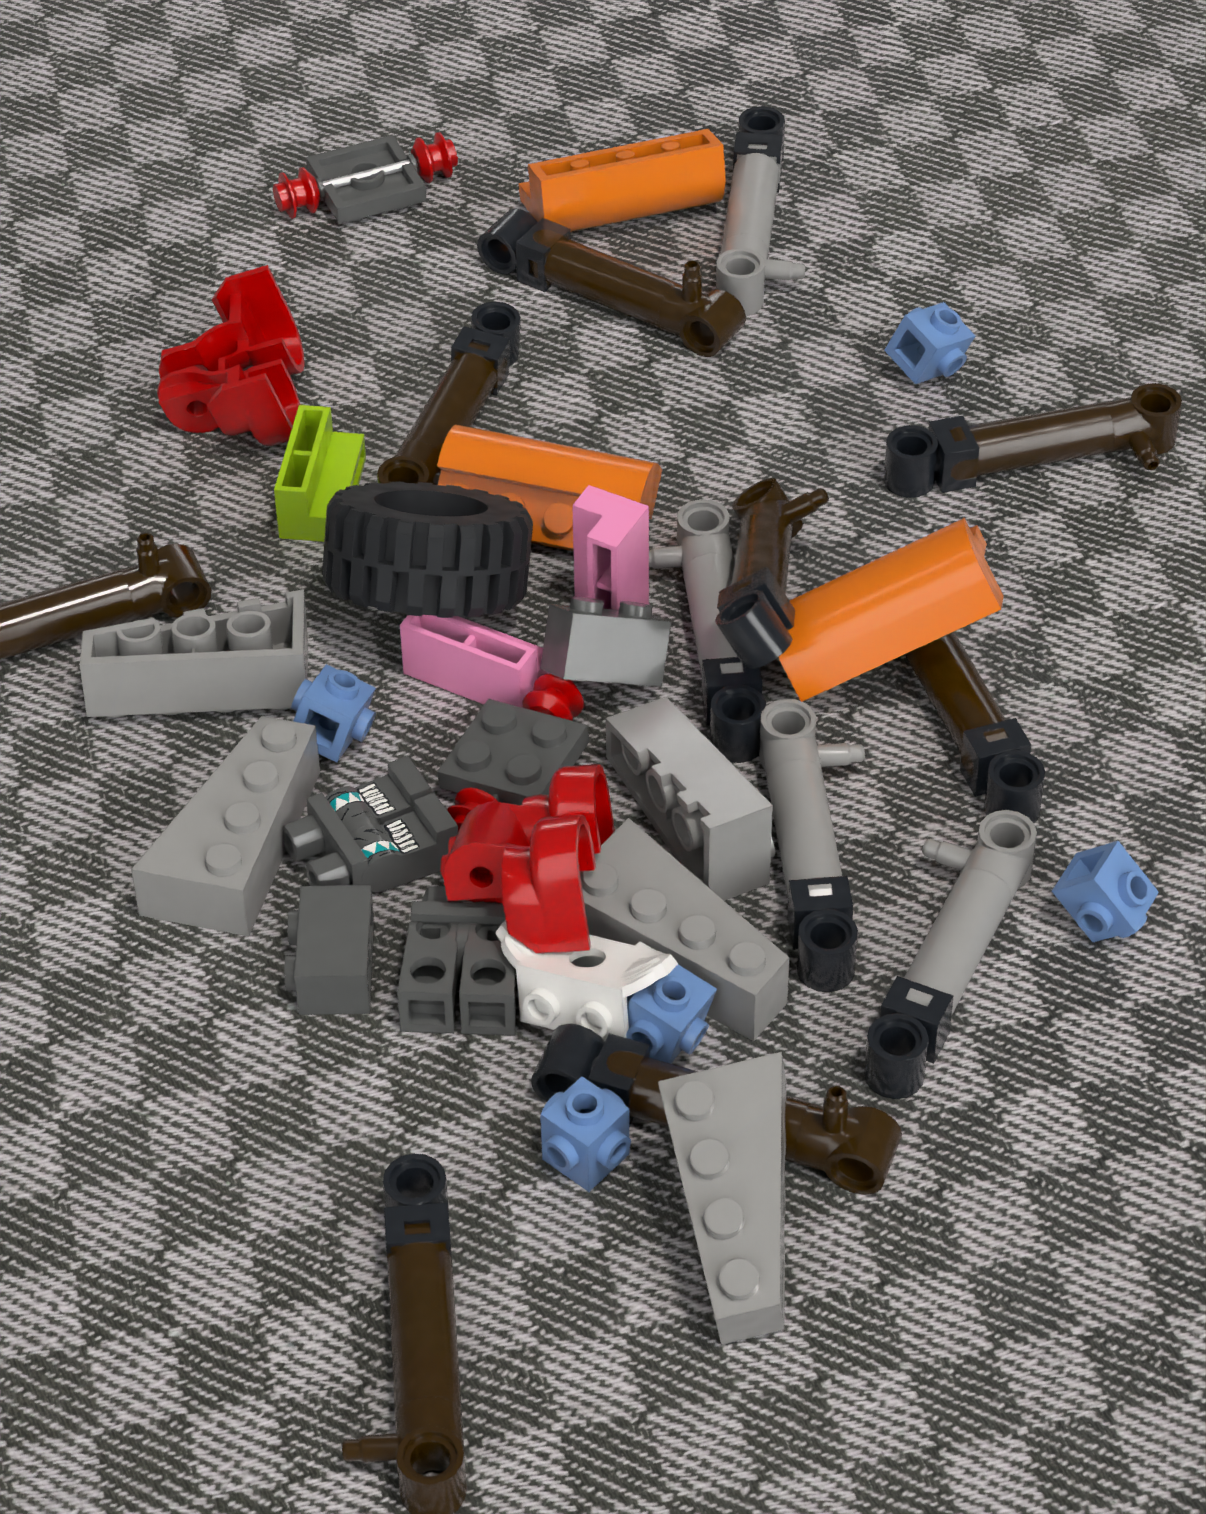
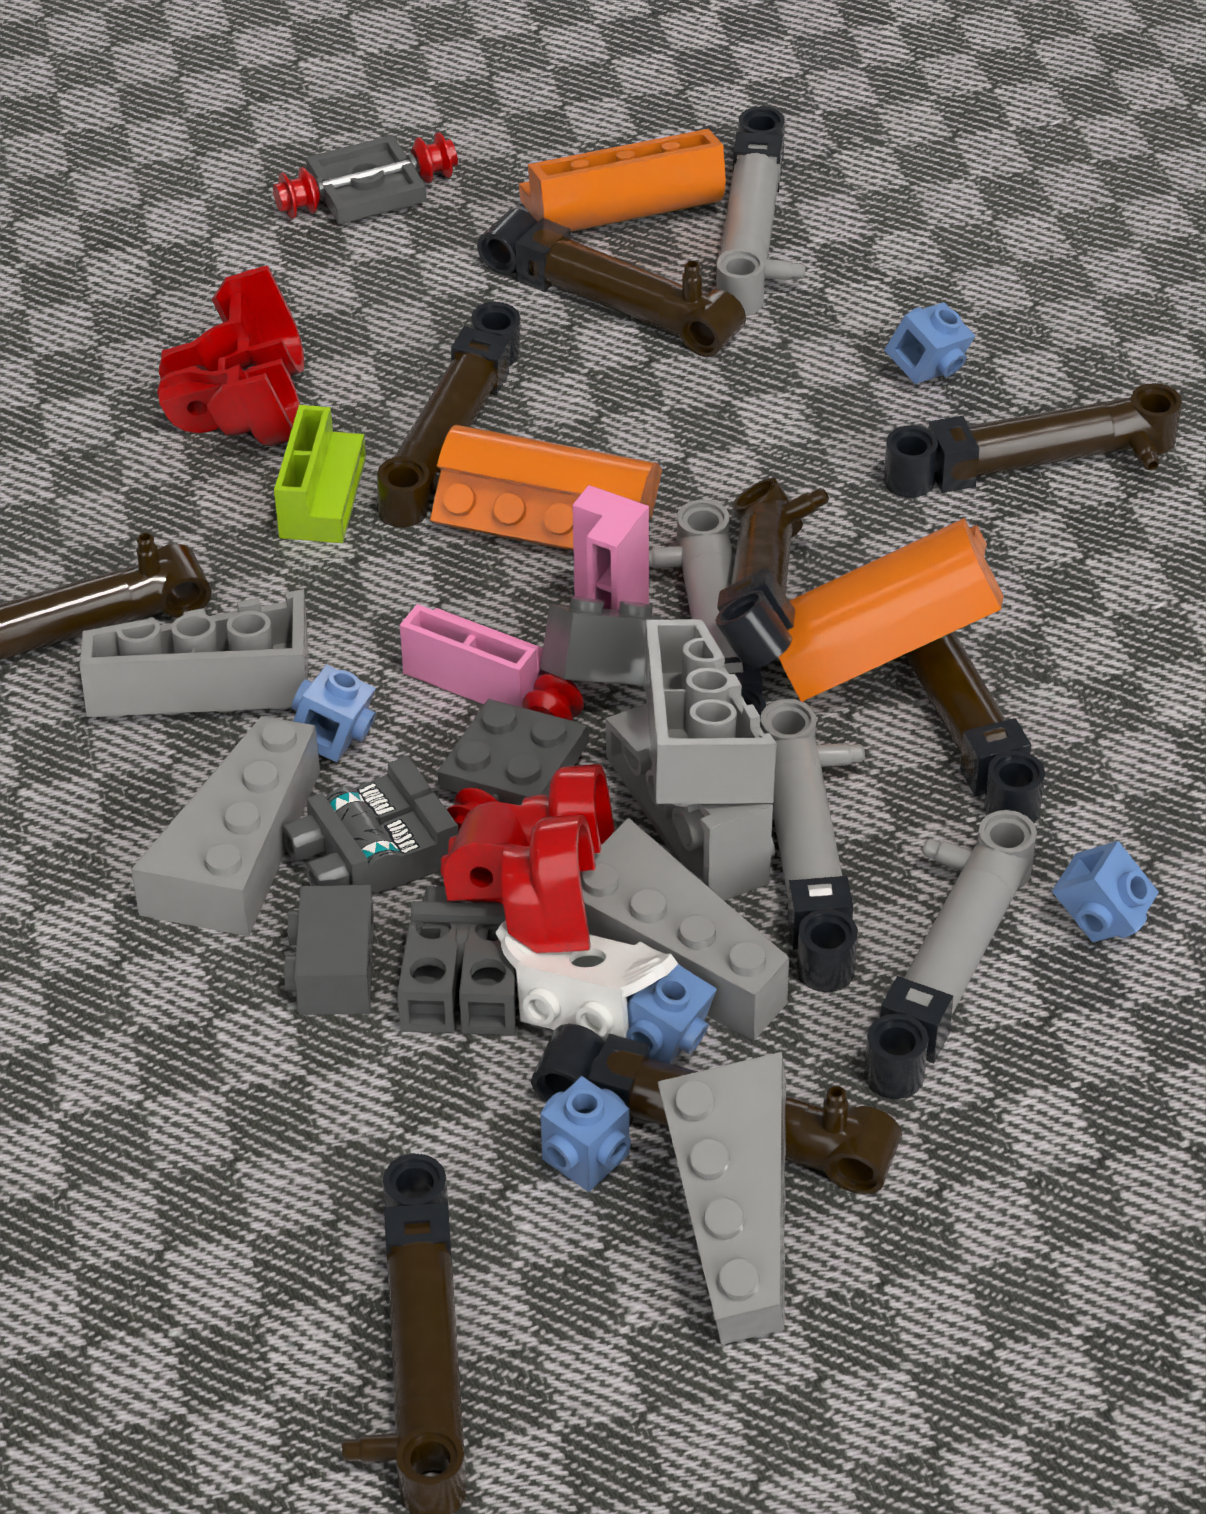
black tyre [322,482,533,618] -> none
none -> light grey wedge [644,619,777,807]

